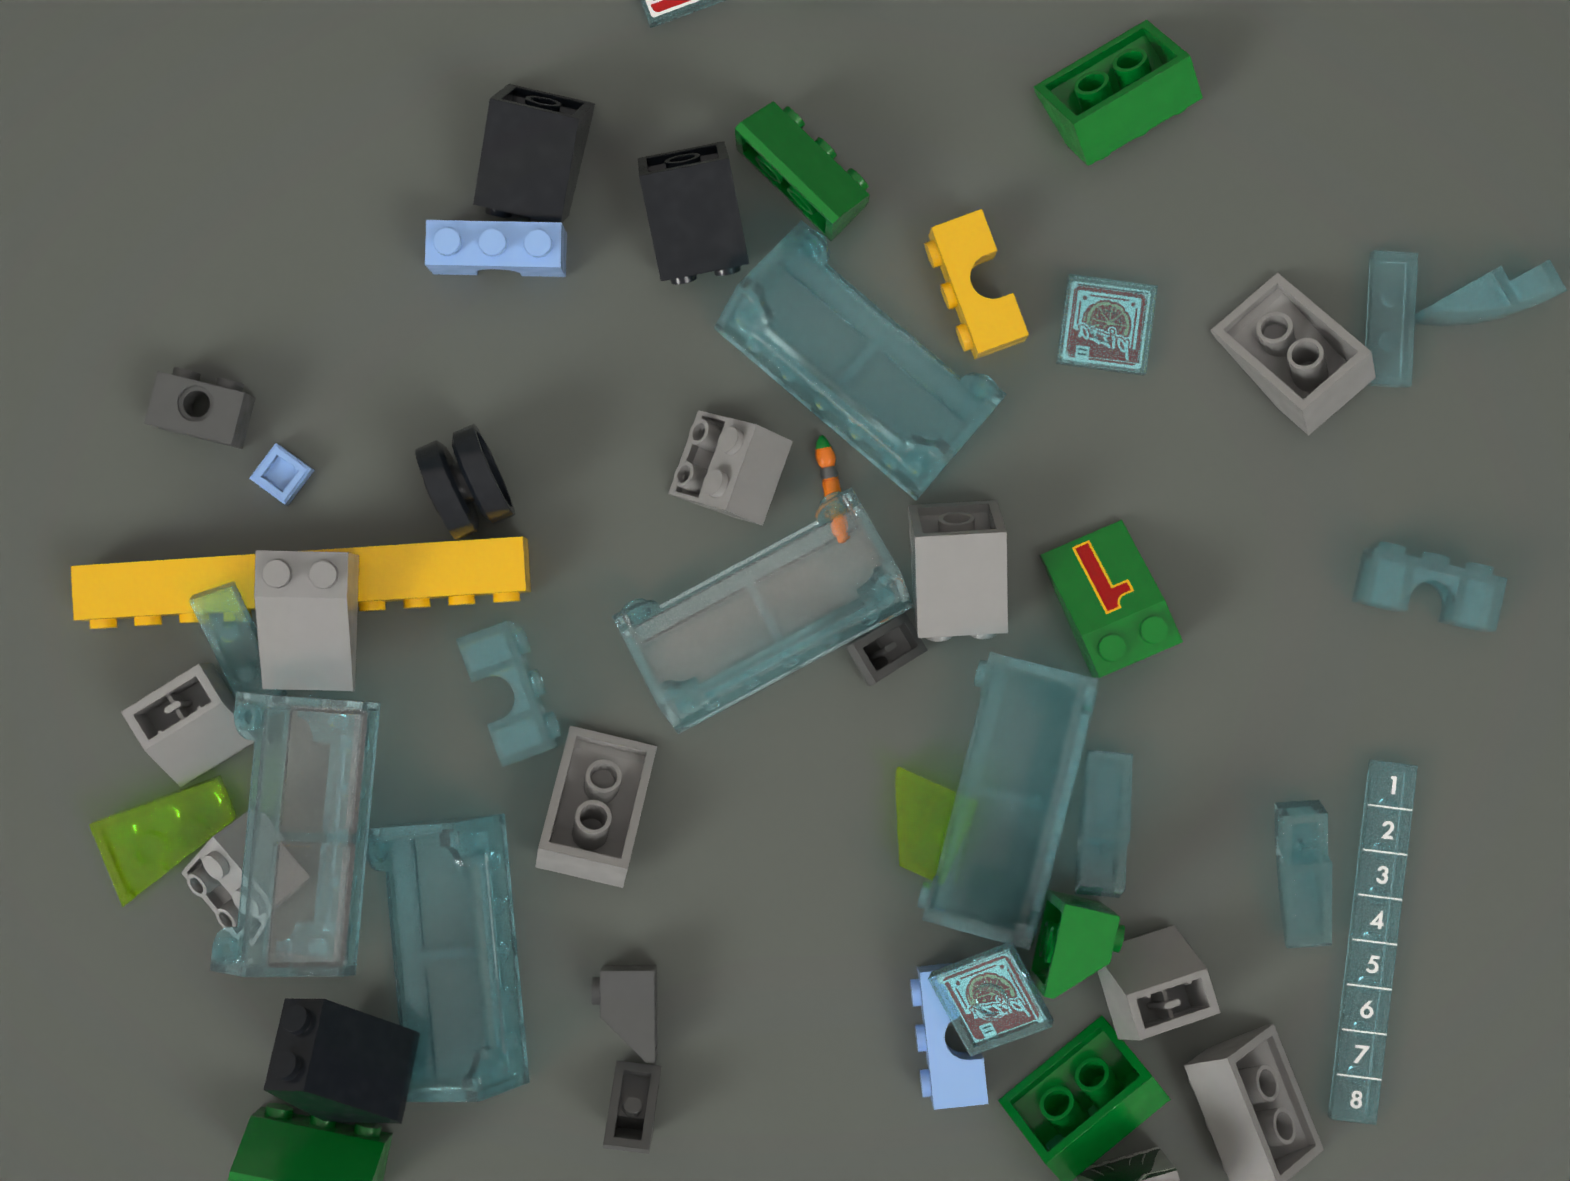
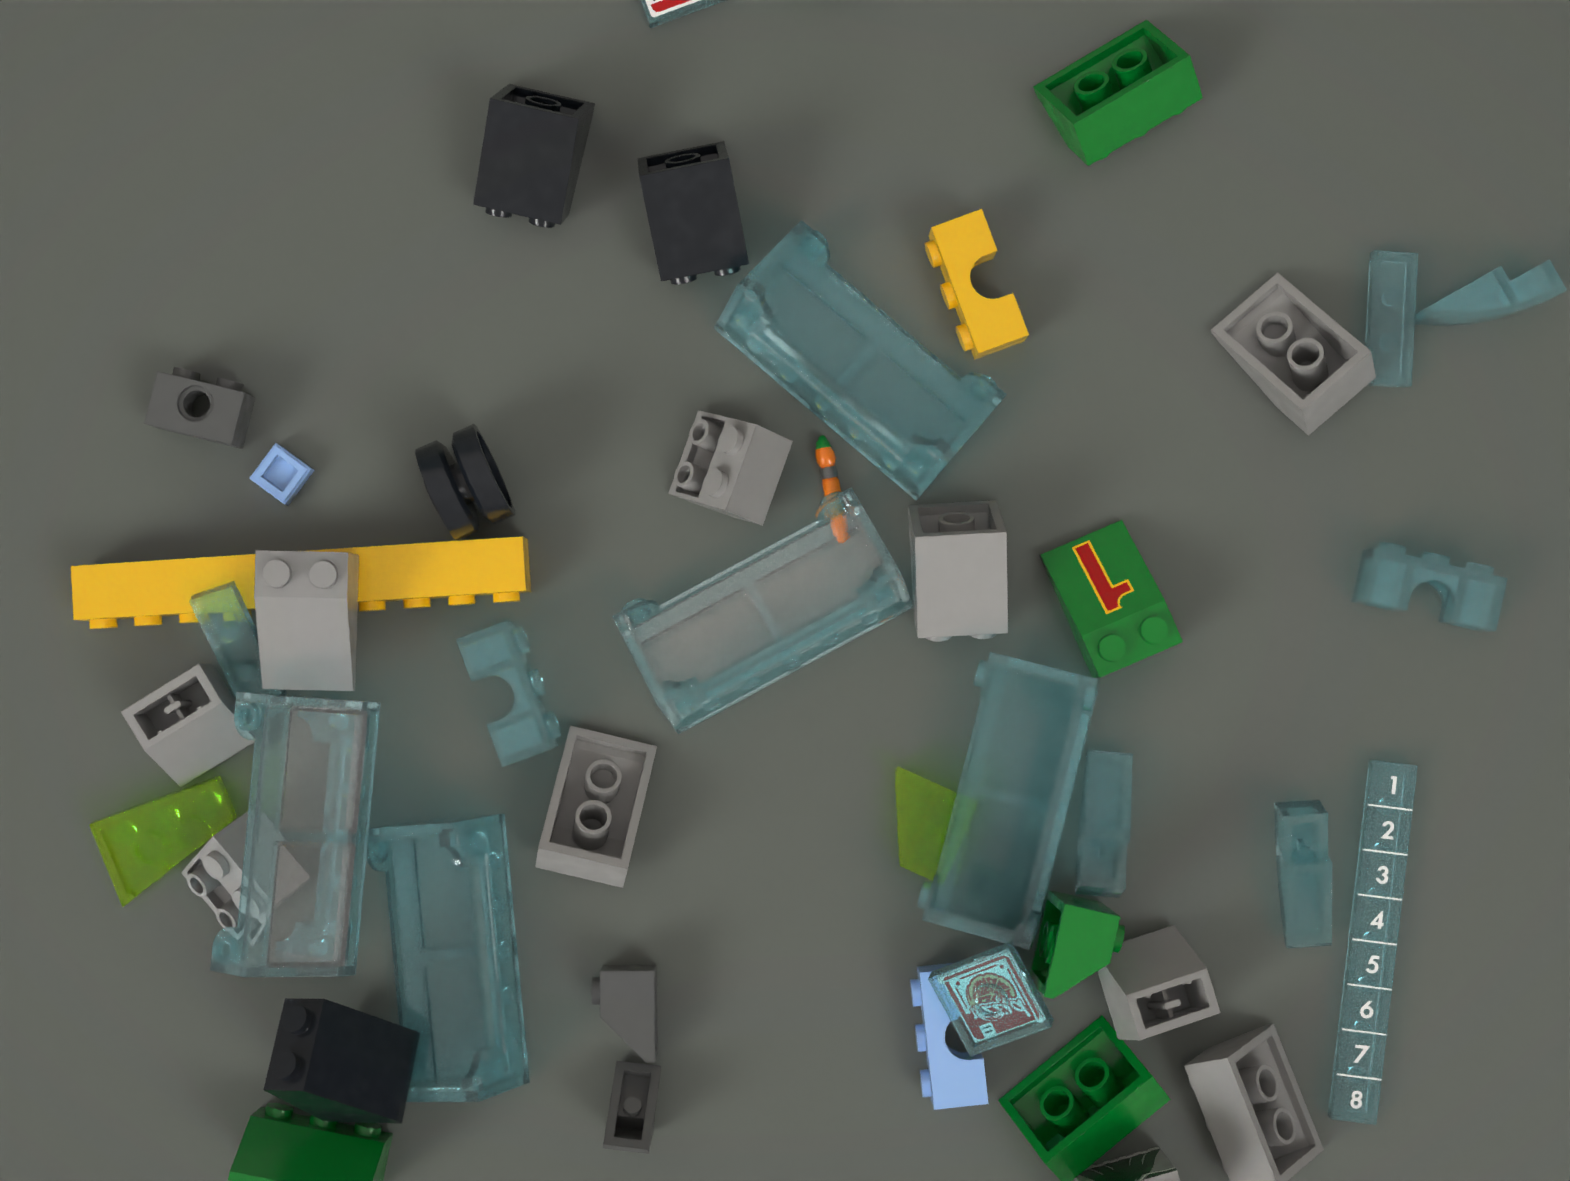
light blue arch [425,220,567,277] -> none
green slope [735,101,870,241] -> none
dark grey slope [845,612,928,686] -> none
clear light blue tile [1056,274,1158,376] -> none

